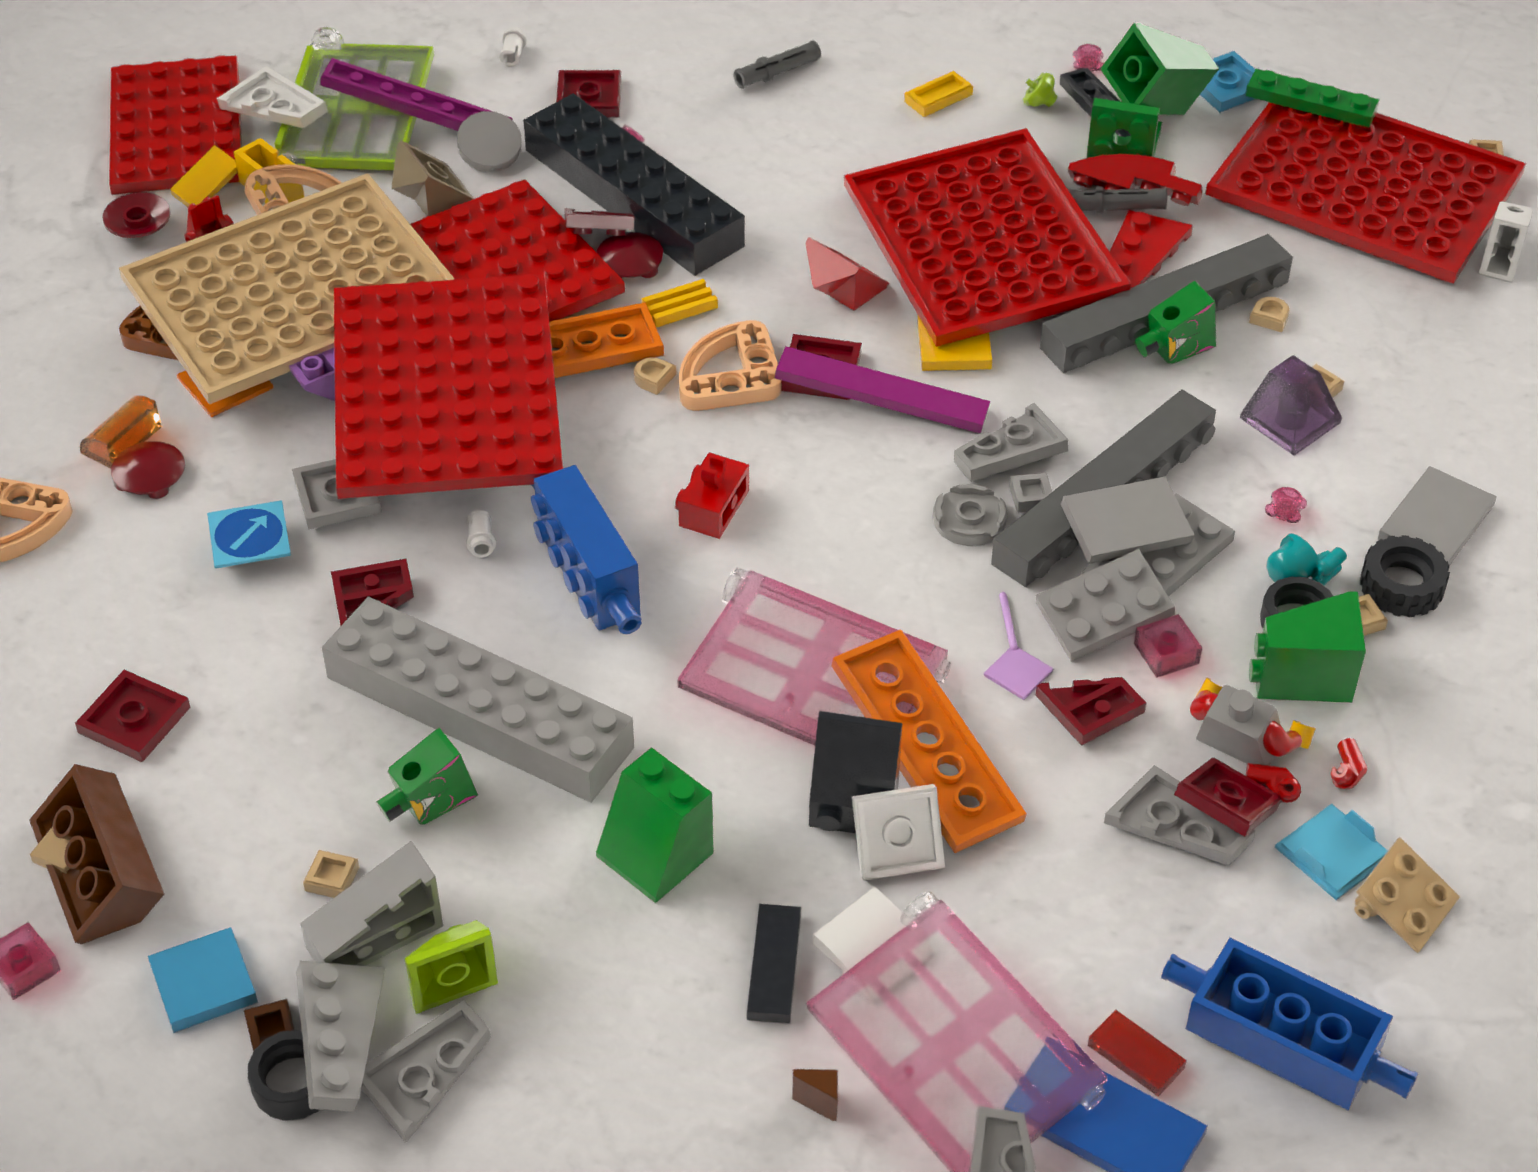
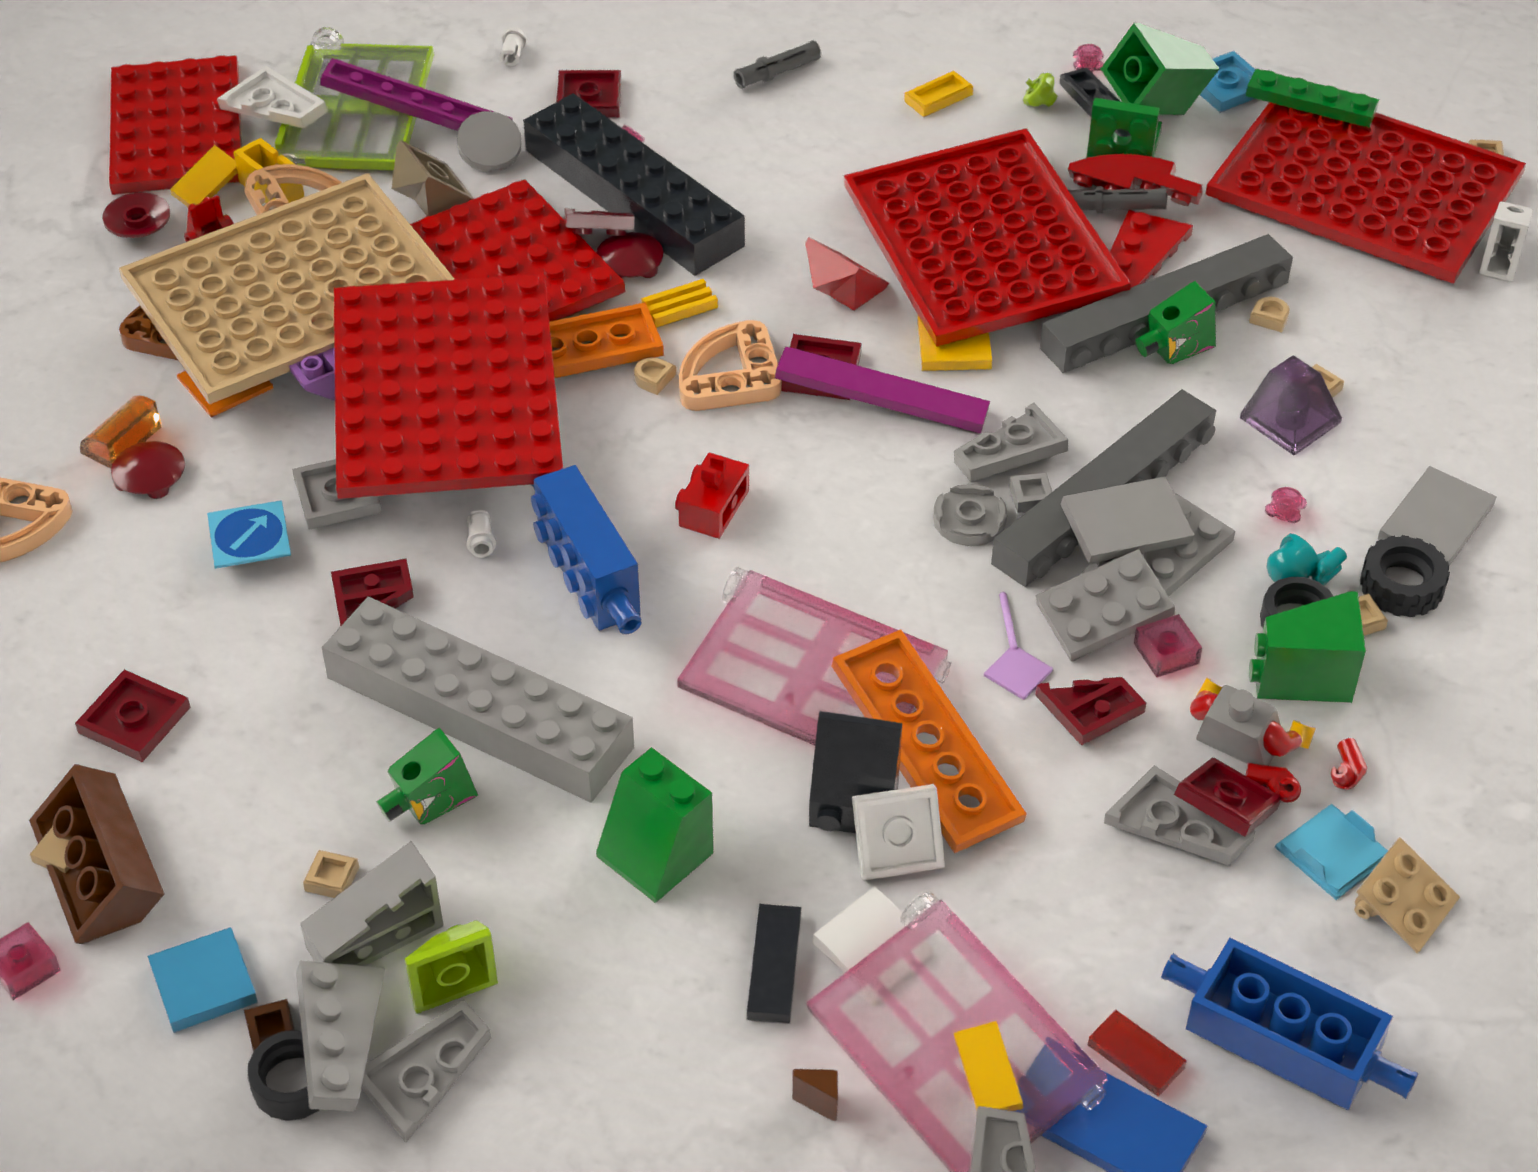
none -> yellow tile [953,1021,1023,1111]

